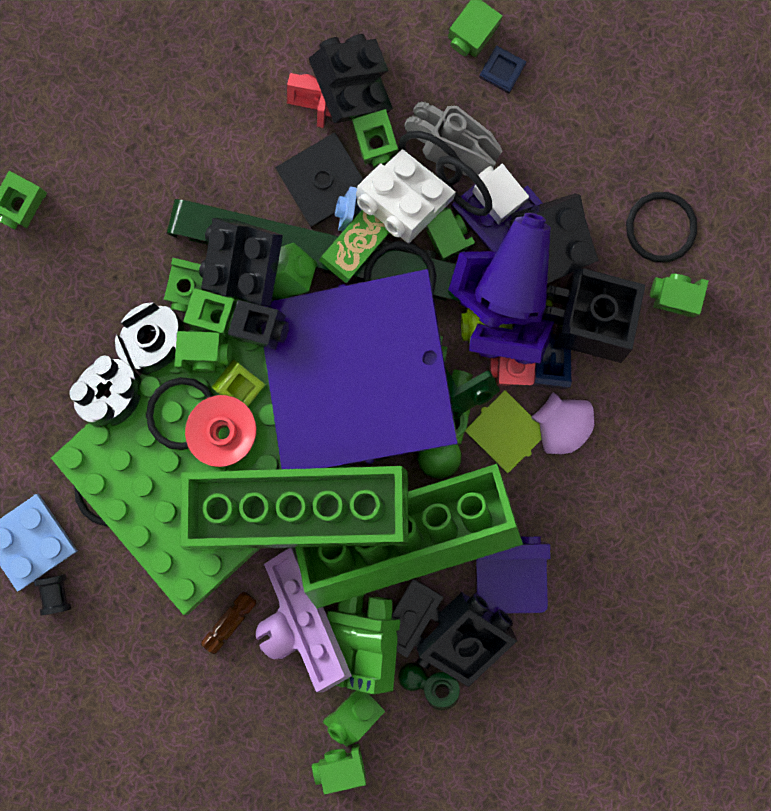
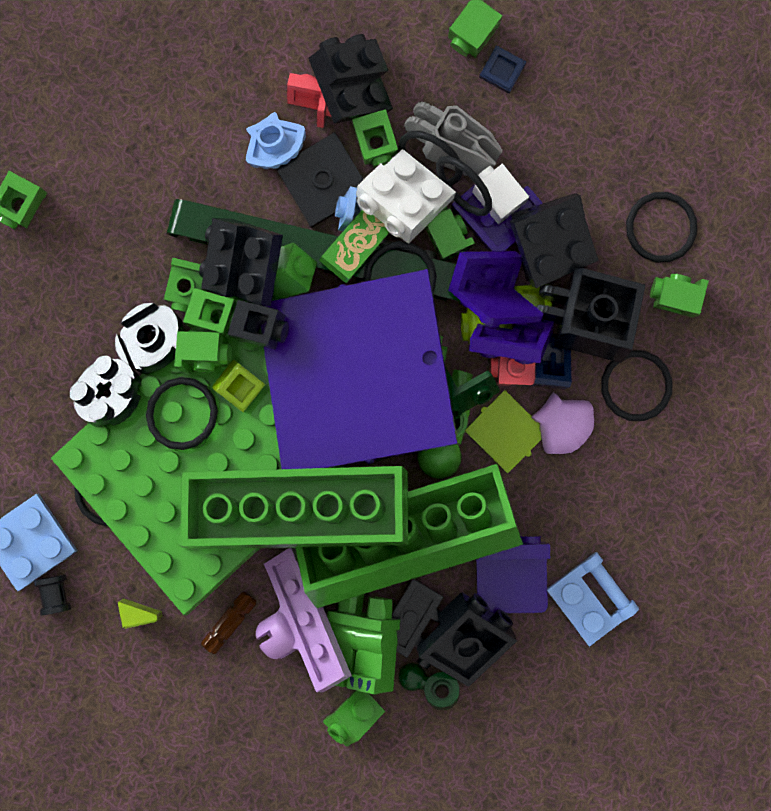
coral dish [185,395,257,467] -> none
bright green brick [312,744,366,795] -> none
dark purple cone [474,213,551,319] -> none
none -> lime slope [118,599,163,629]
none -> light blue animal [246,112,306,169]
none -> light blue plate [547,552,639,647]
none -> black piece [601,350,672,421]

